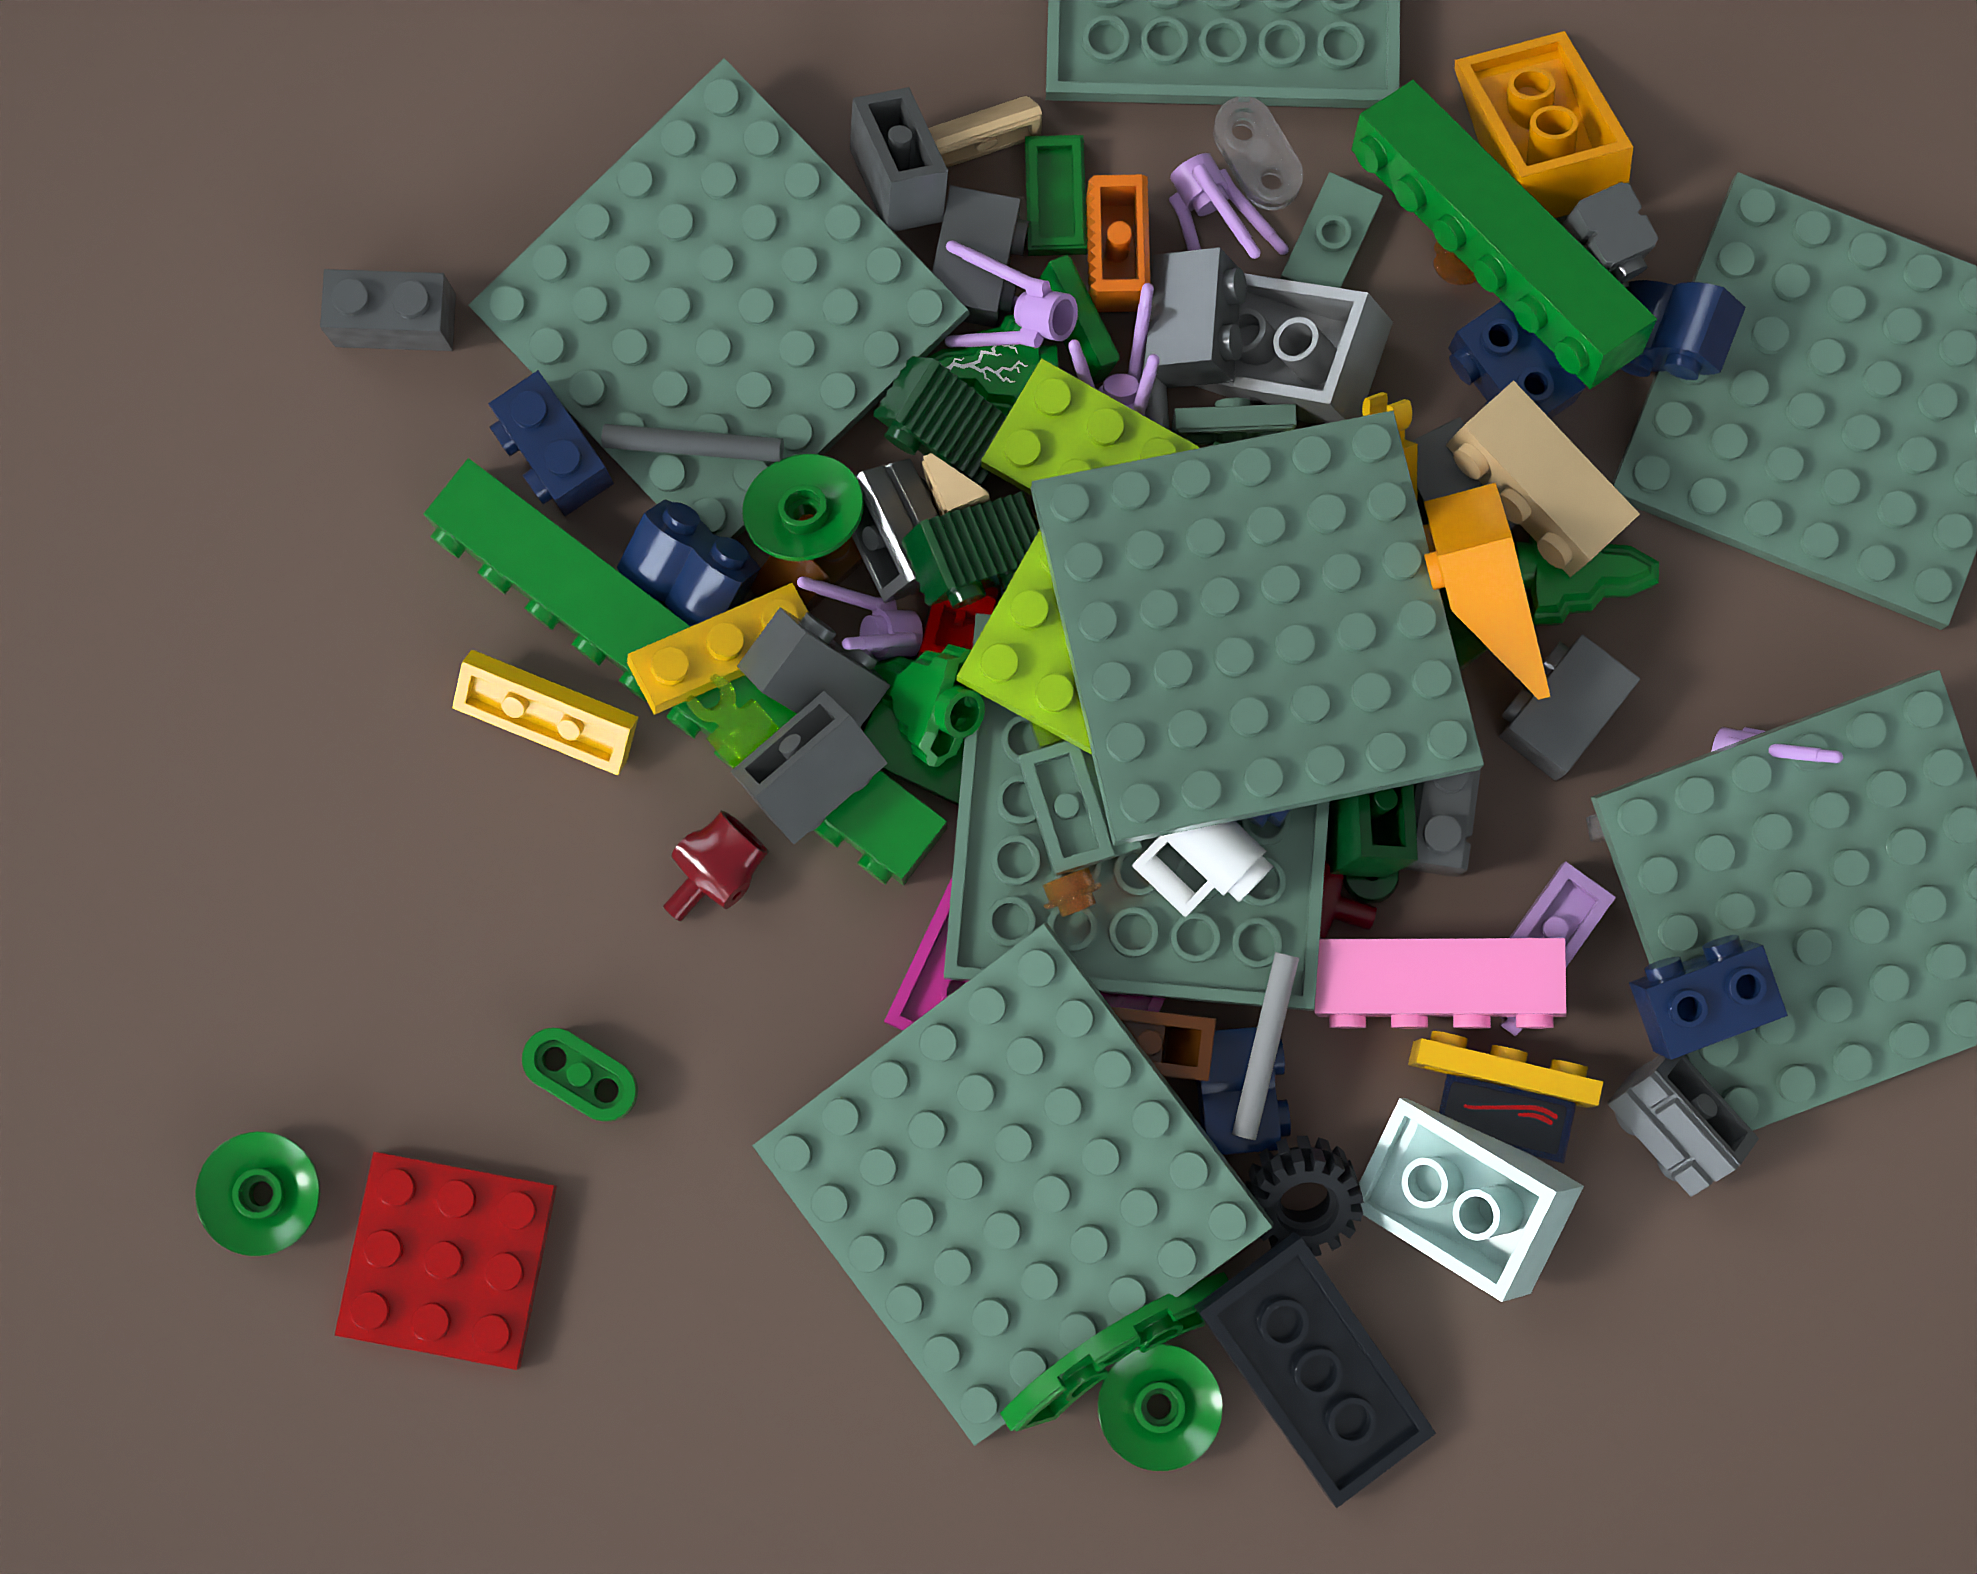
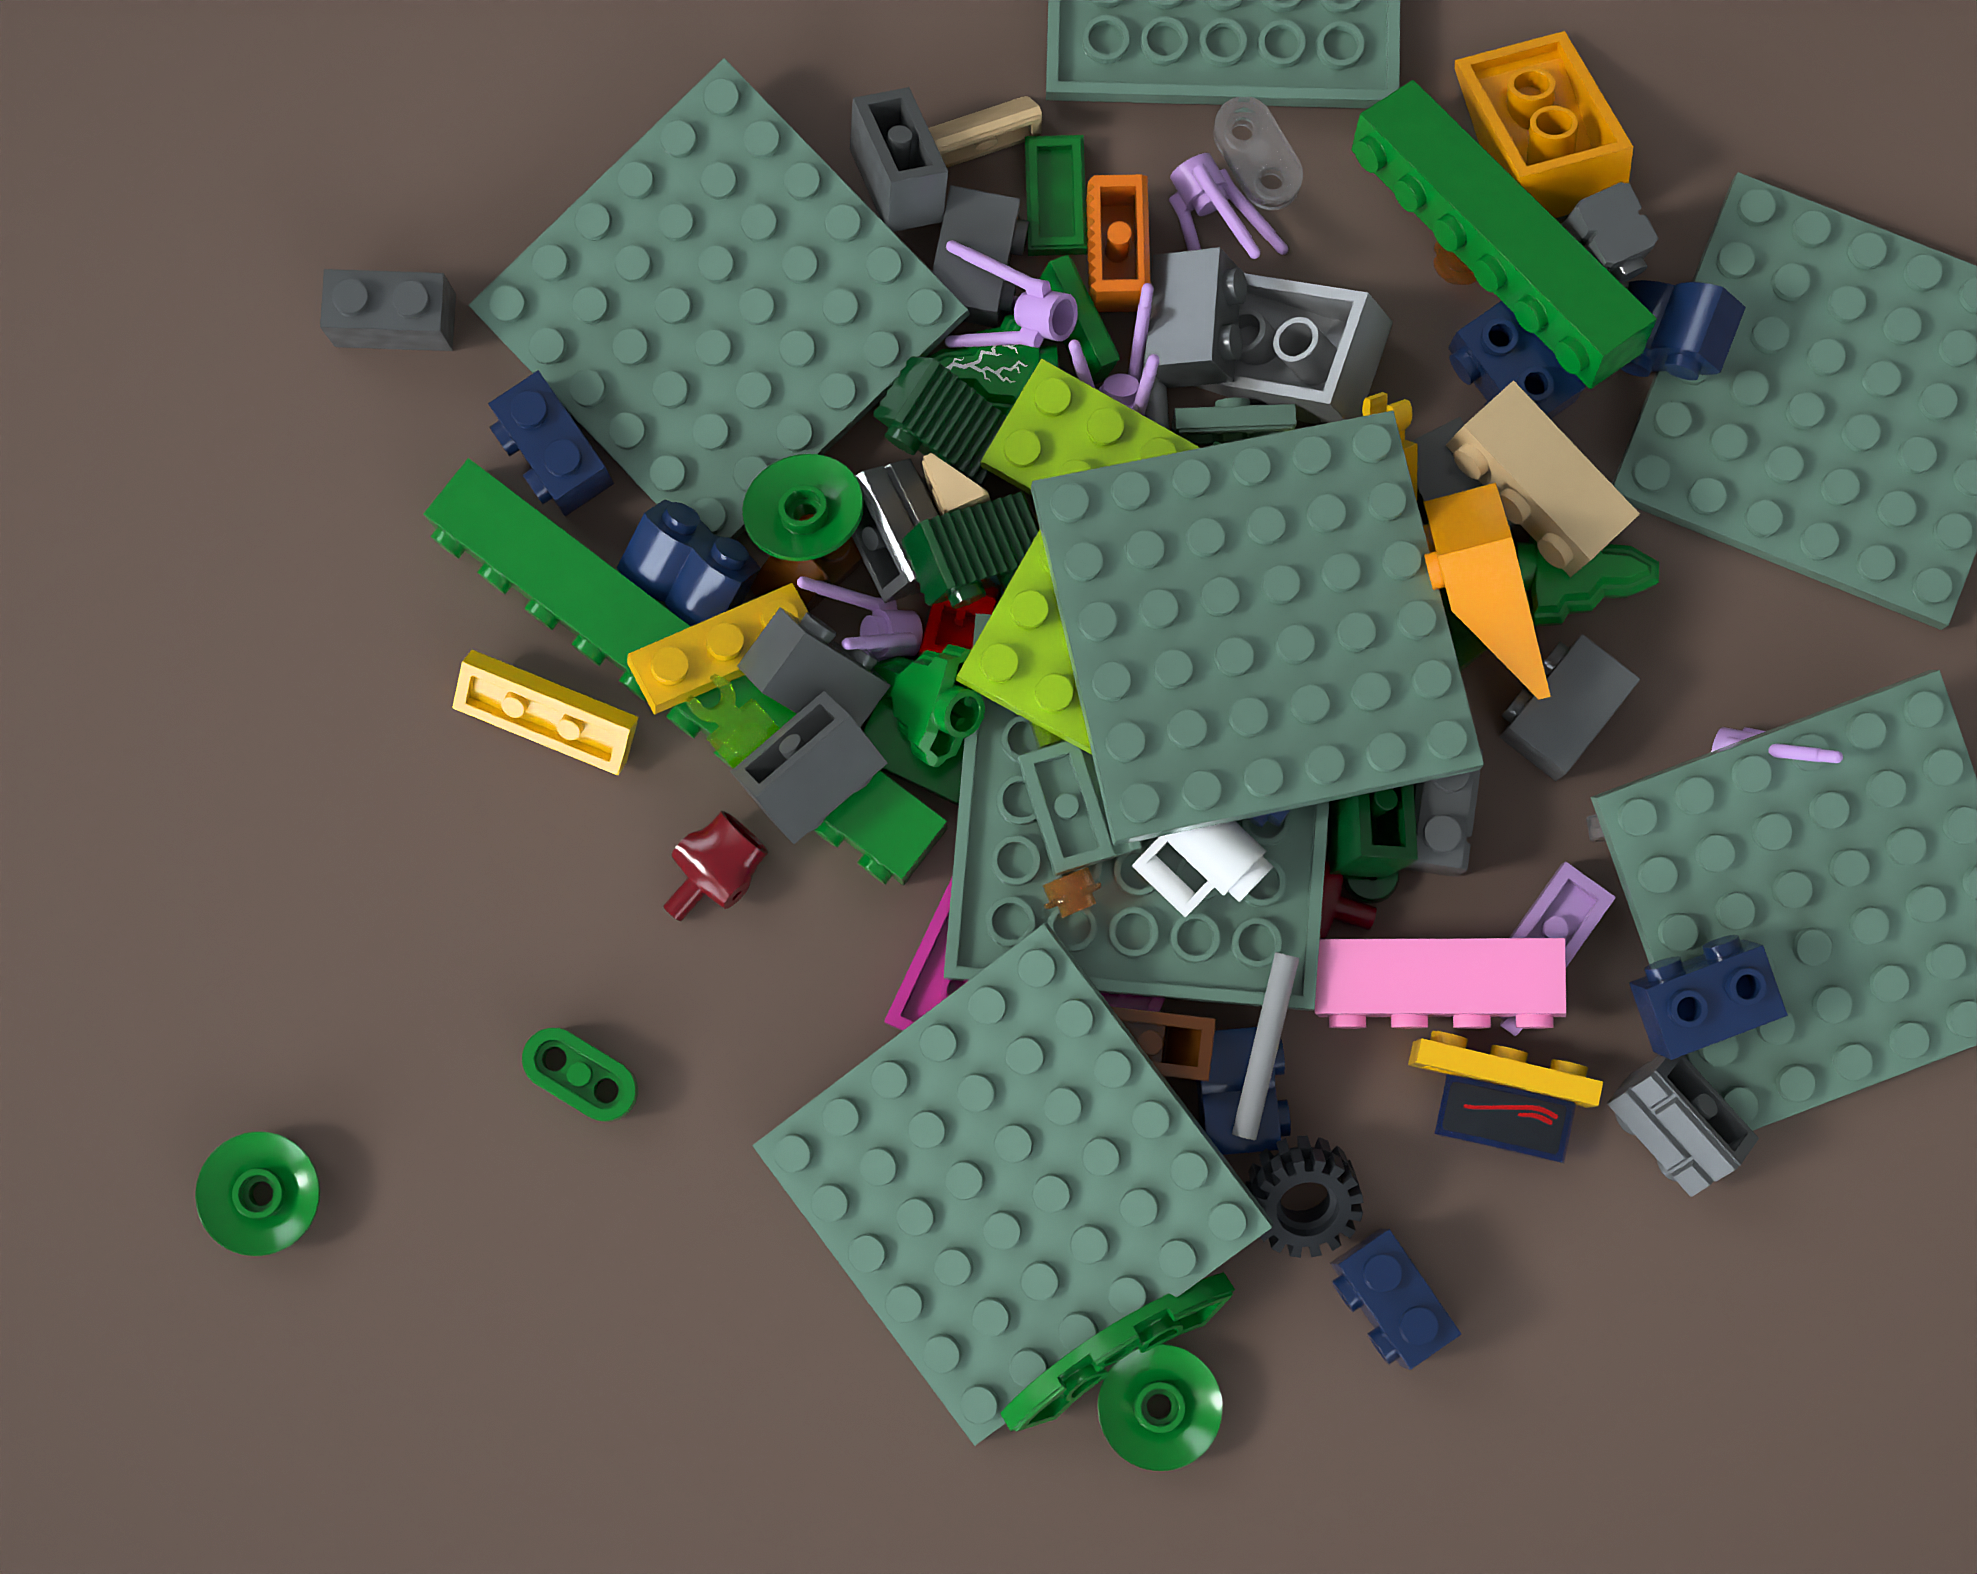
red plate [334,1152,557,1370] -> none
dark grey bar [601,424,784,462] -> none
black plate [1194,1232,1436,1508] -> none
sand green plate [1280,172,1383,288] -> none
light aqua slope [1359,1098,1584,1302] -> none
none -> dark blue brick [1330,1228,1462,1370]

